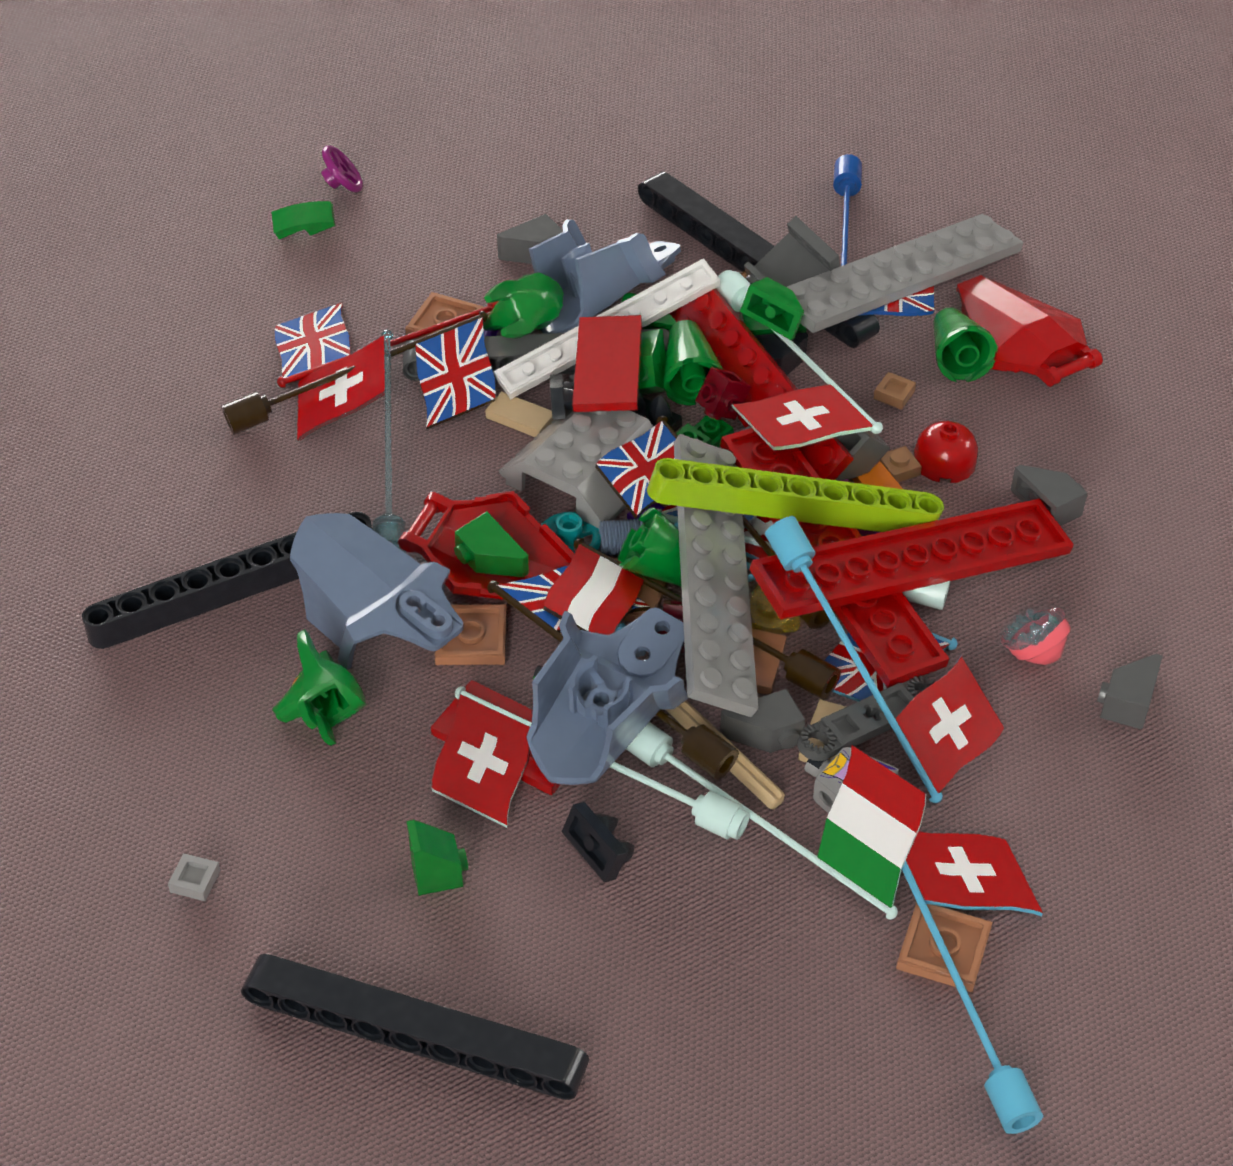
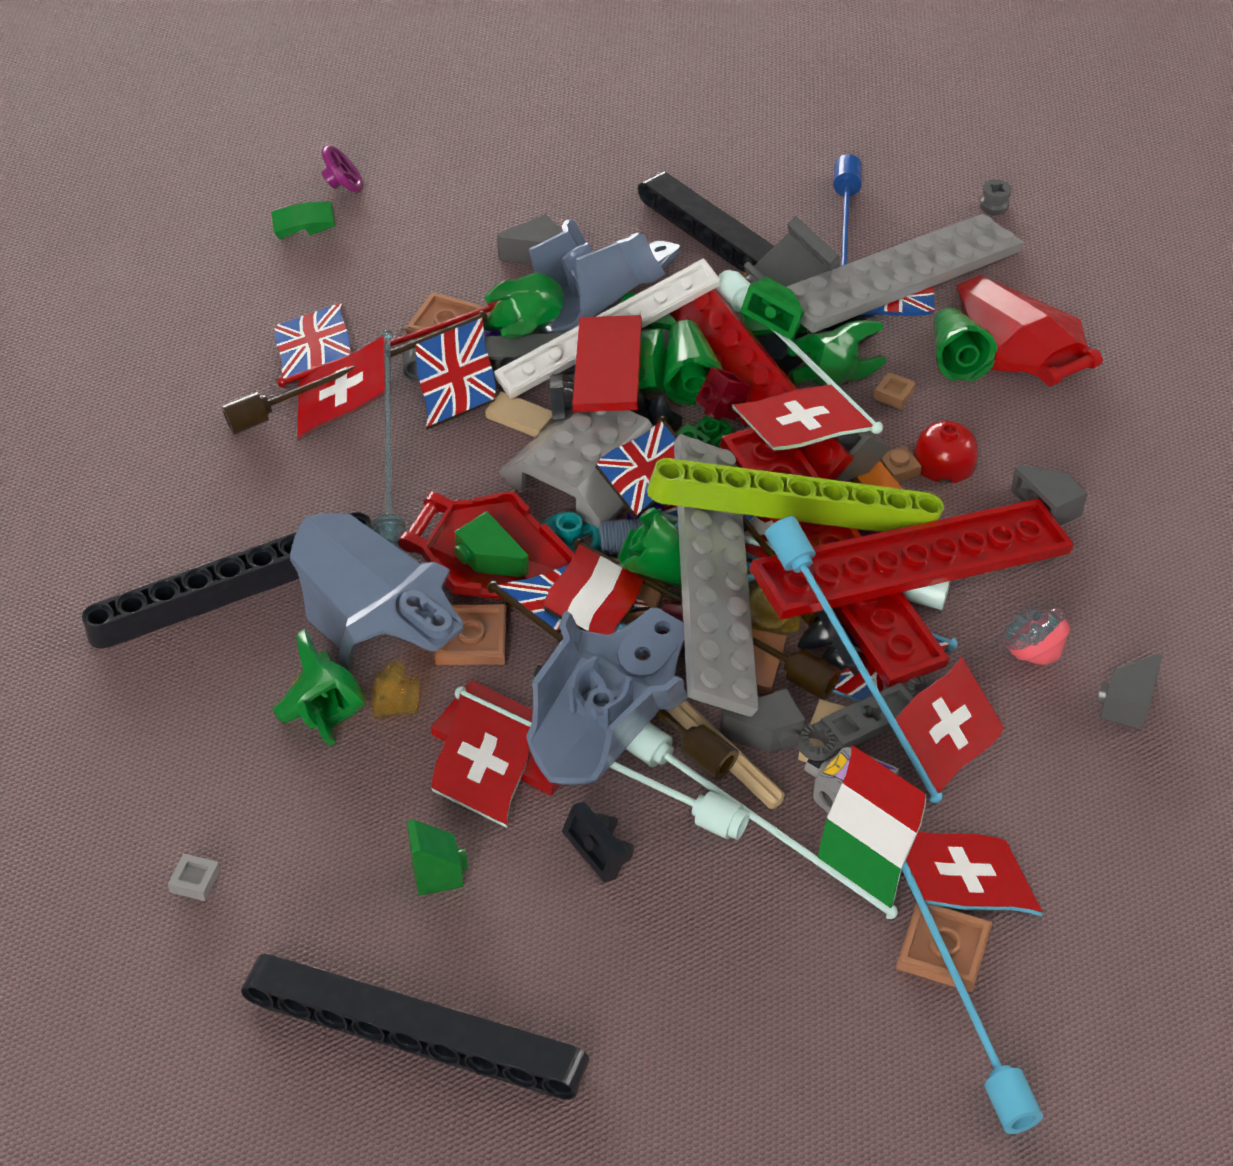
none -> clear yellow piece [372,660,419,718]
none -> green piece [787,320,886,386]
none -> black tile [797,609,866,676]
none -> dark grey wheel [980,179,1011,215]

